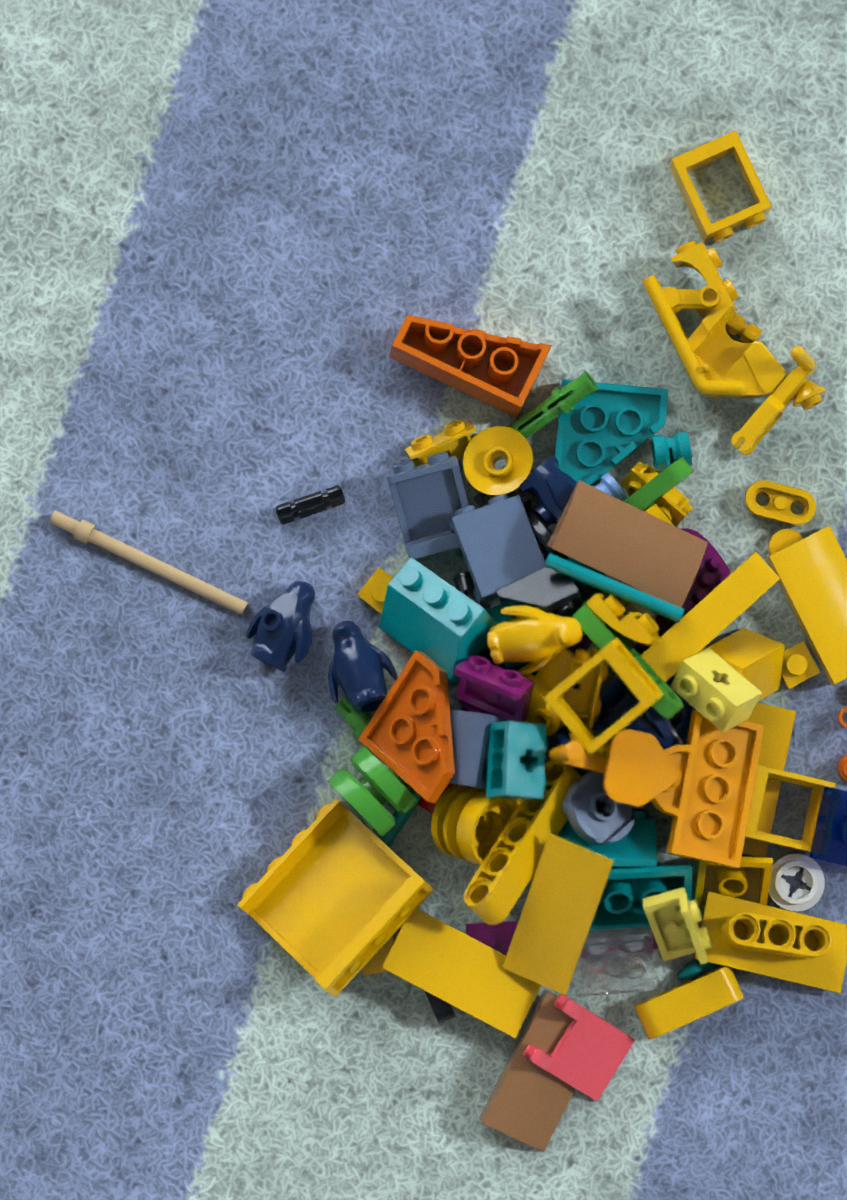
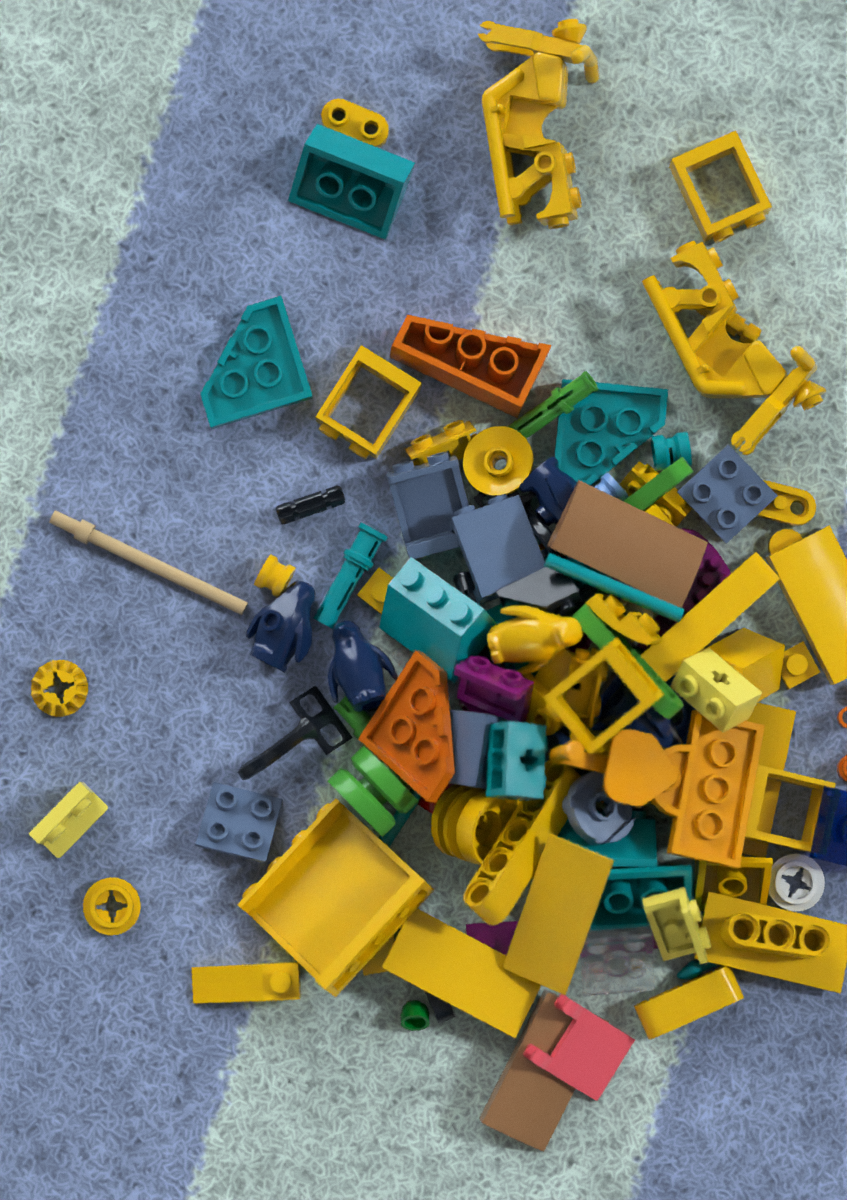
none -> light yellow bracket [29,782,108,858]
none -> yellow gear [31,660,88,717]
none -> yellow gear [83,877,141,935]
none -> yellow slope [191,961,301,1004]
none -> sand blue hinge [195,782,283,863]
none -> teal plate [200,295,313,429]
none -> black piece [237,685,353,780]
none -> yellow wheel [254,554,296,598]
none -> teal slope [288,124,415,240]
none -> teal pin [313,522,388,629]
none -> yellow window [315,345,422,459]
none -> yellow plate [321,99,389,148]
none -> green hinge [401,999,430,1031]
none -> yellow piece [478,19,599,229]
none -> sand blue hinge [677,444,777,544]

